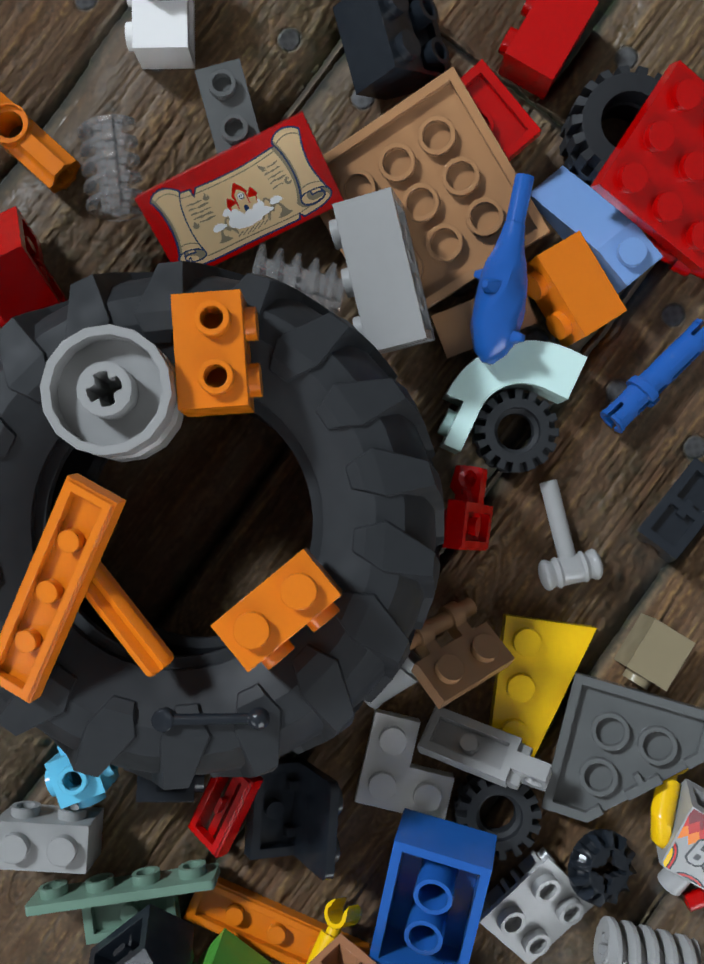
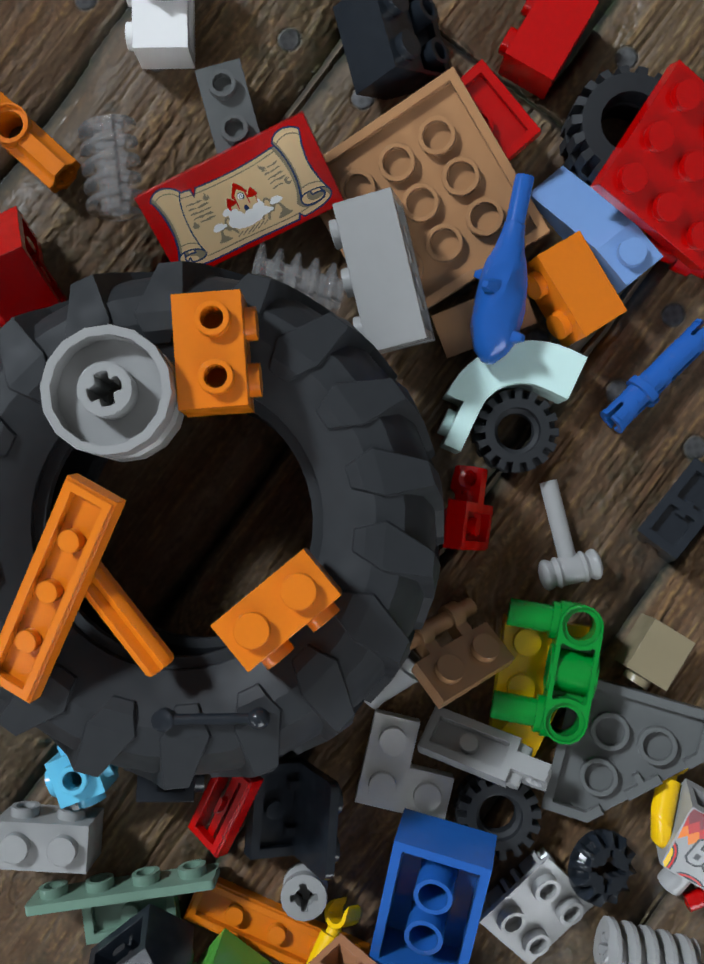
none -> light grey wheel [280,861,328,922]
none -> green piece [490,598,604,745]

